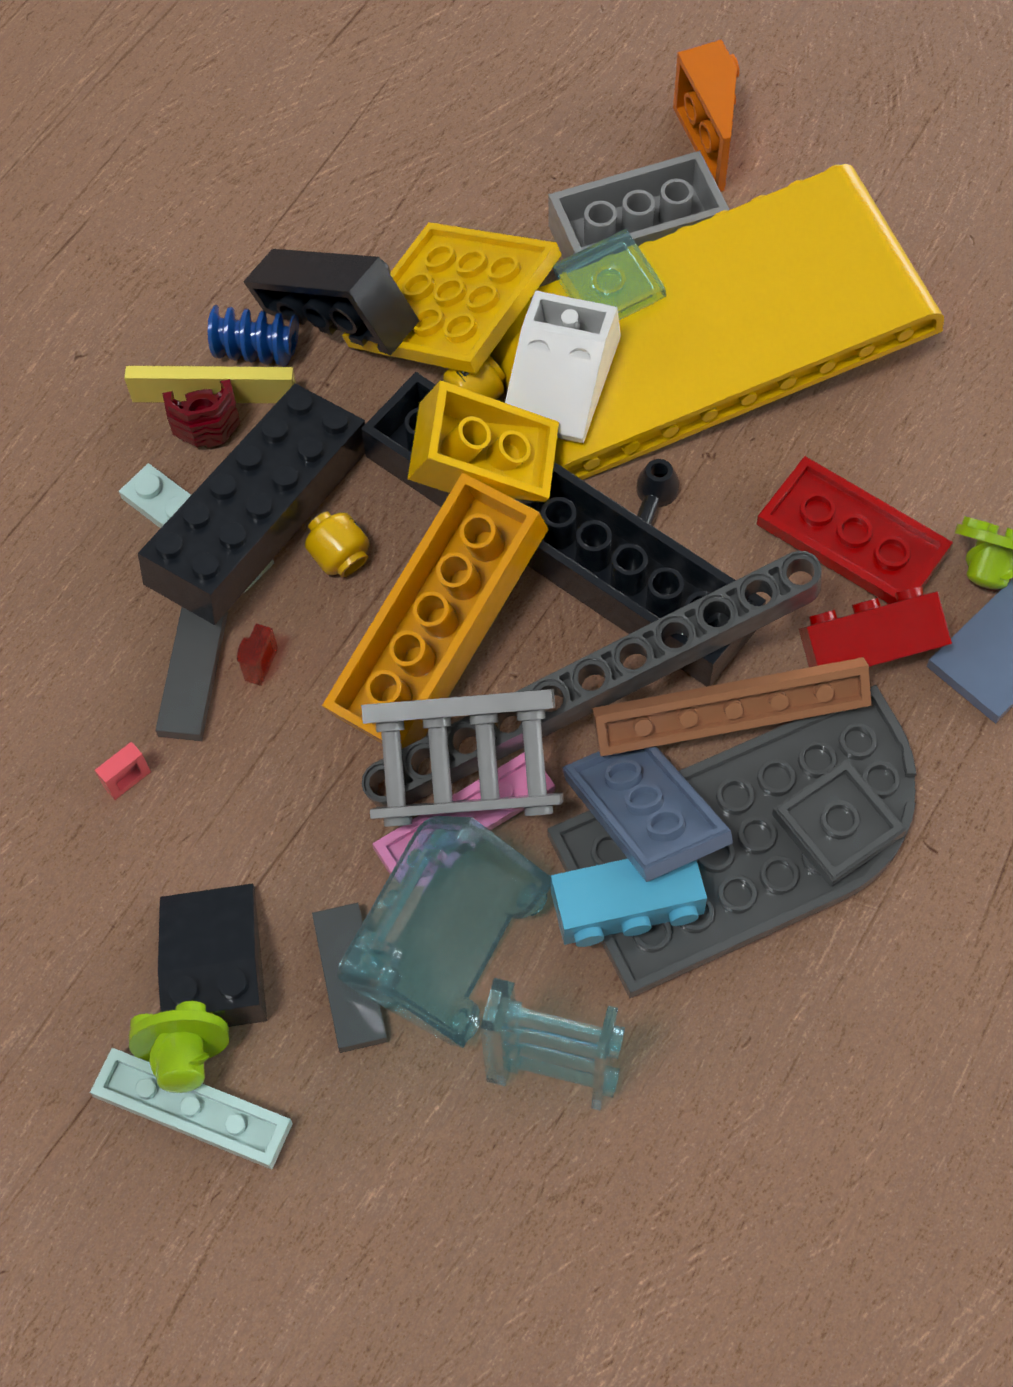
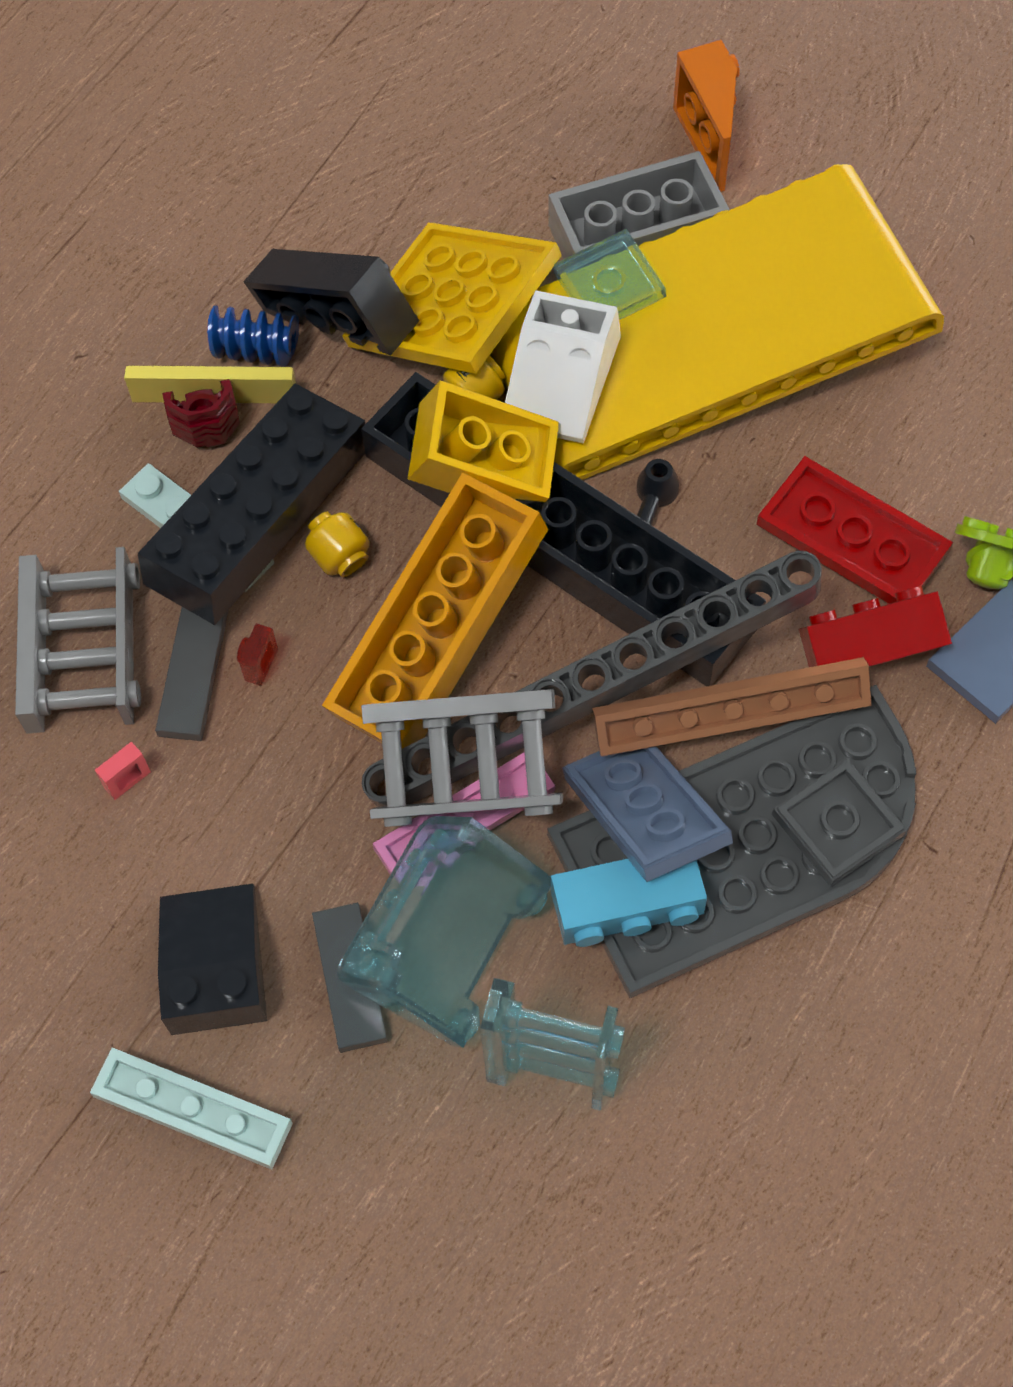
lime plate [129,1001,229,1093] -> none
none -> light grey fence [15,547,141,734]

